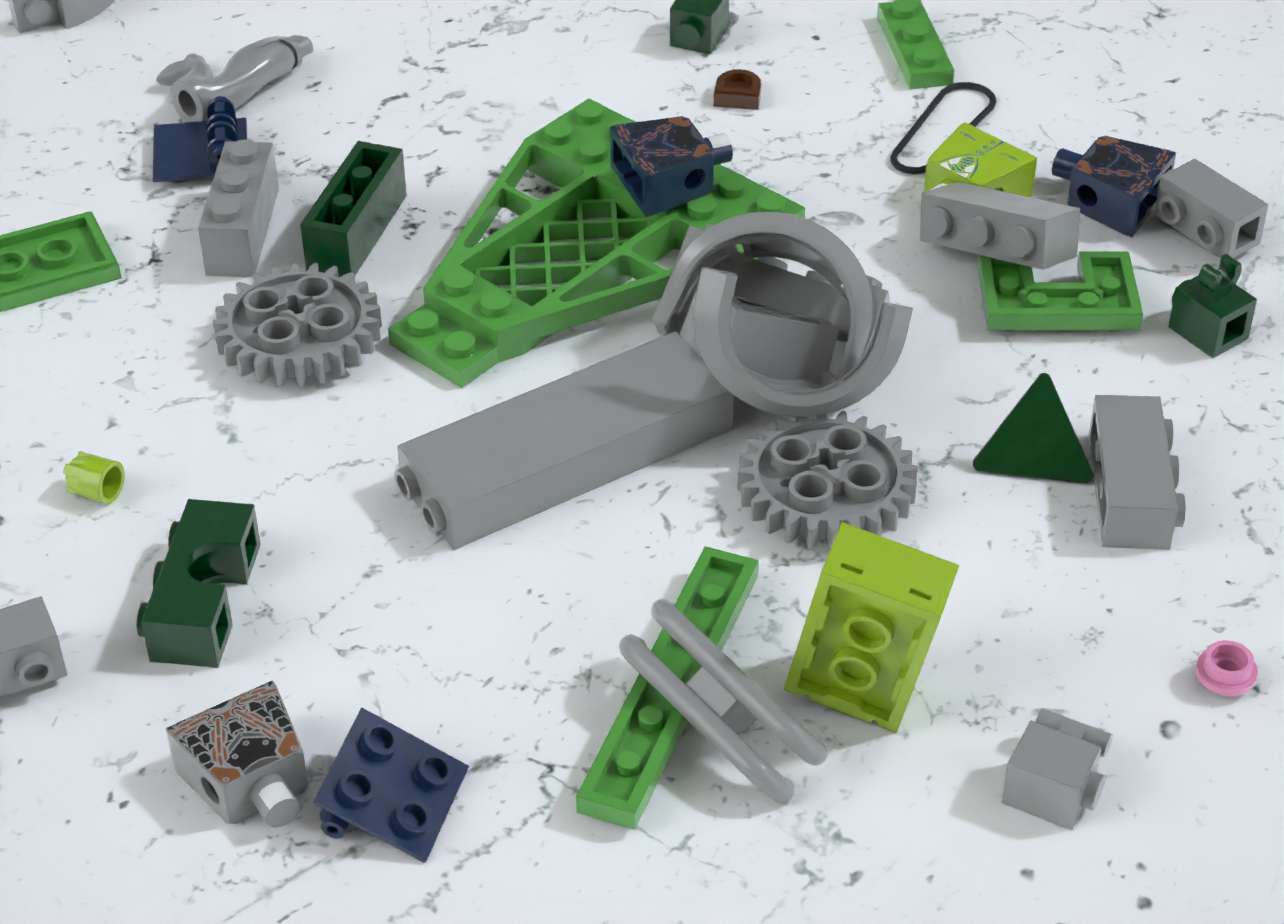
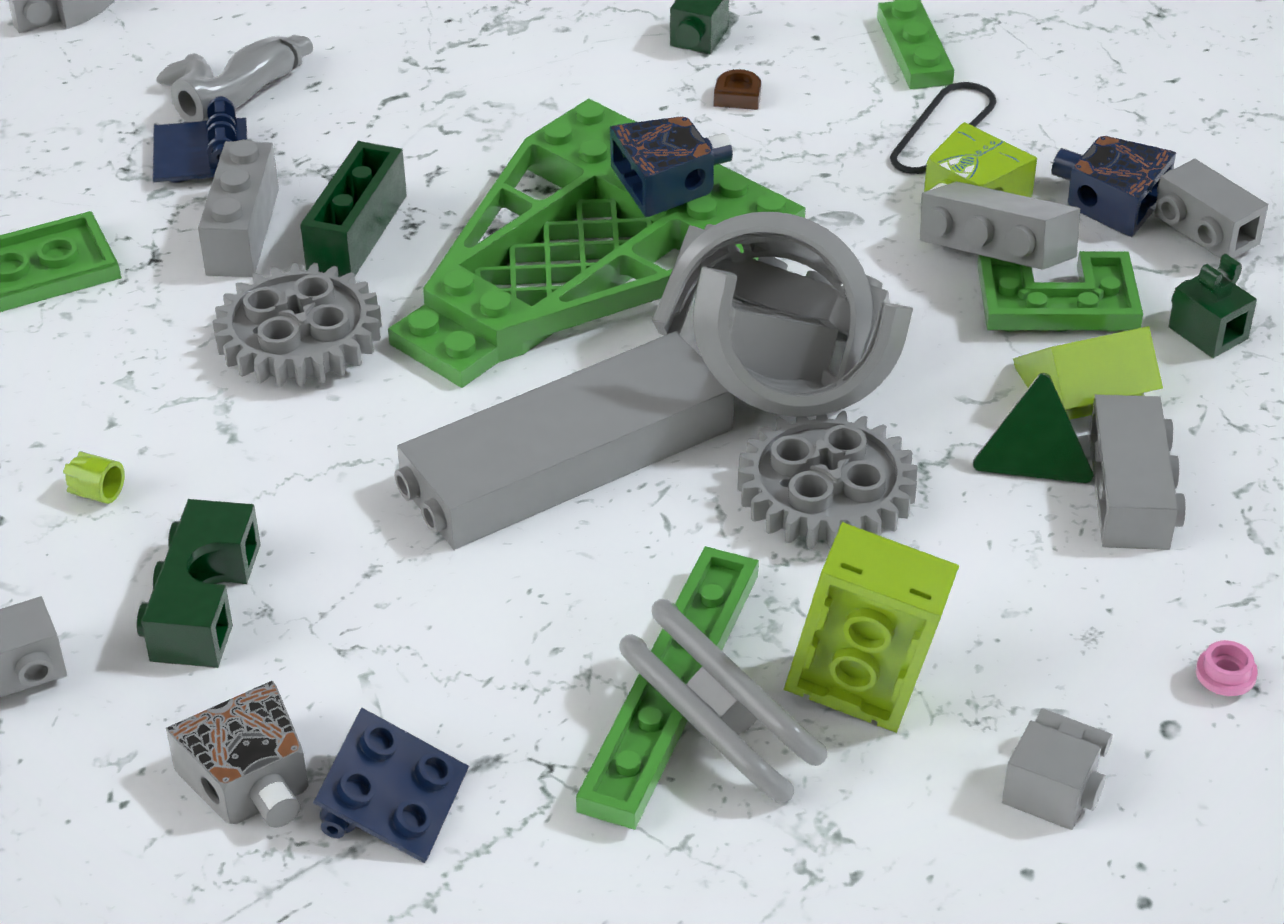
none -> lime slope [1013,326,1163,420]

